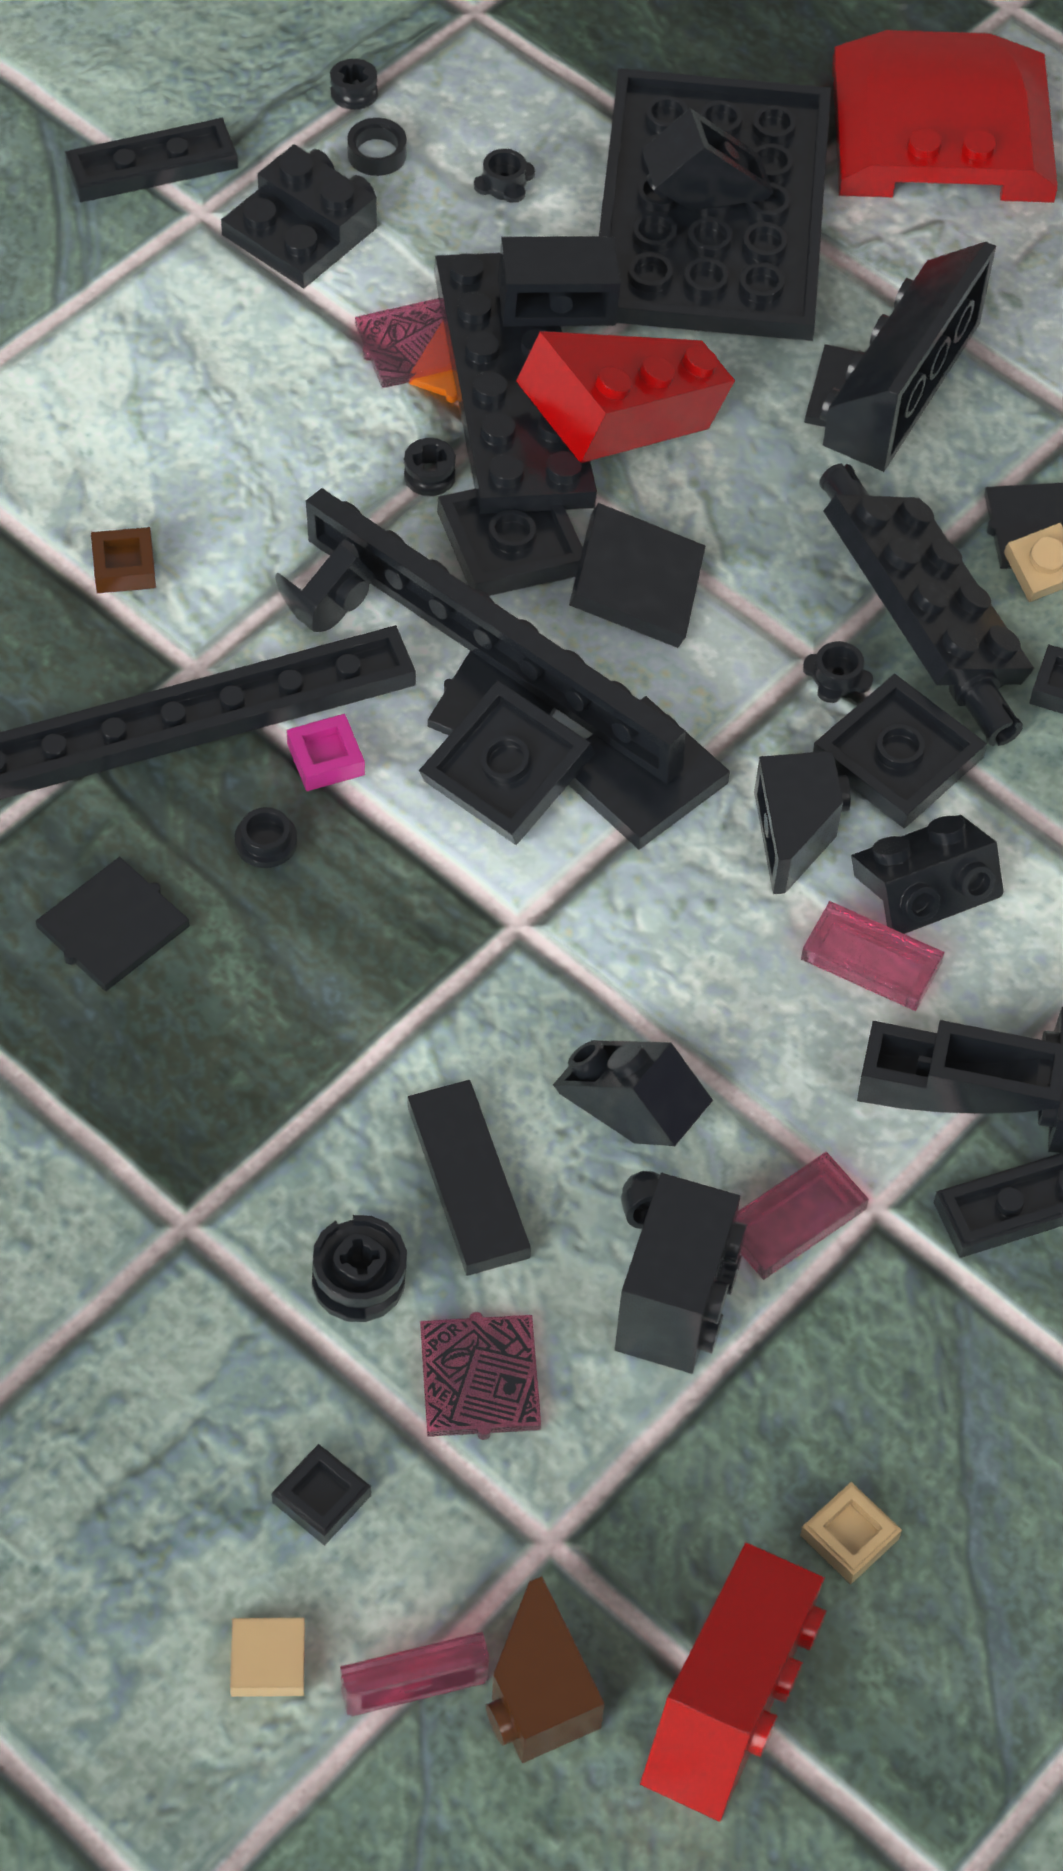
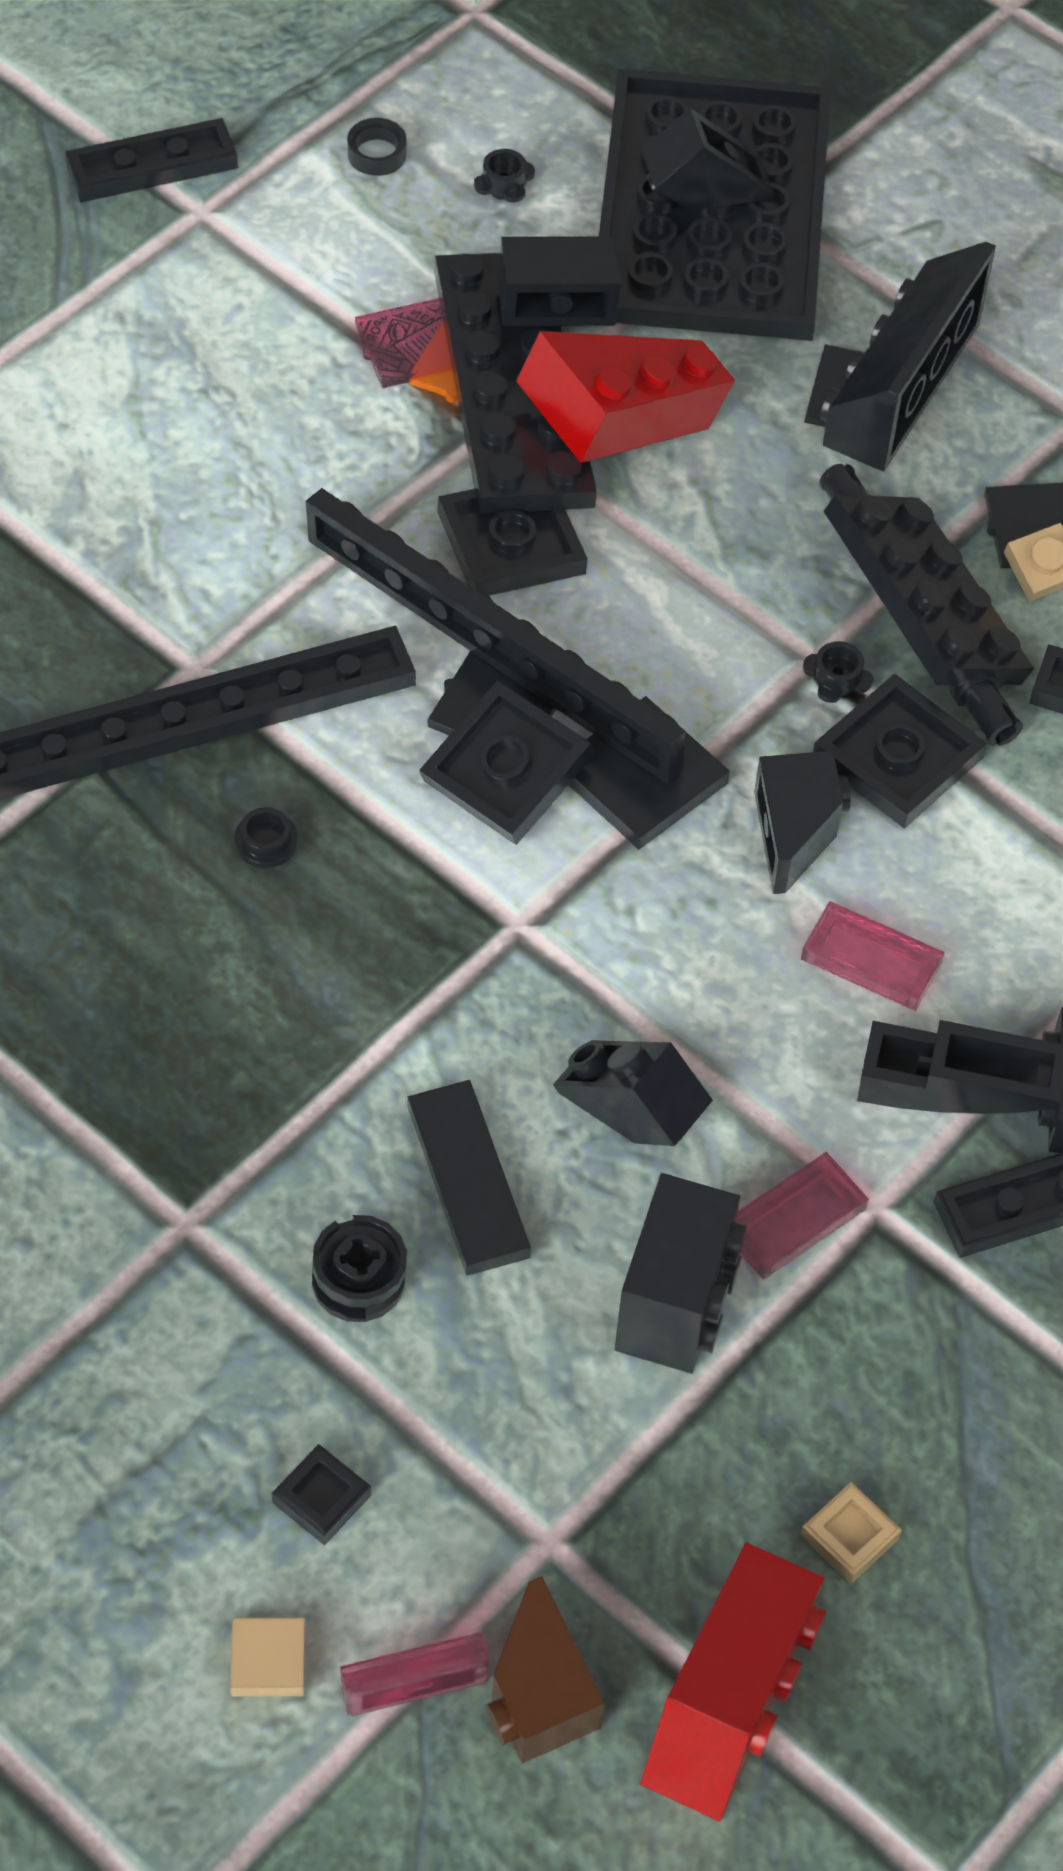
black piece [36,857,190,991] -> none
reddish brown plate [91,527,156,594] -> none
black plate [221,144,377,289] -> none
black plate [275,544,376,632] -> none
dark pink plate [286,714,365,792] -> none
black bush [330,59,378,110] -> none
black bush [404,438,456,496] -> none
clear pink piece [420,1312,541,1440] -> none
black tile [569,503,706,648] -> none
black hinge [621,1171,660,1229] -> none
red wedge [832,30,1058,203] -> none
black bracket [851,814,1004,936] -> none

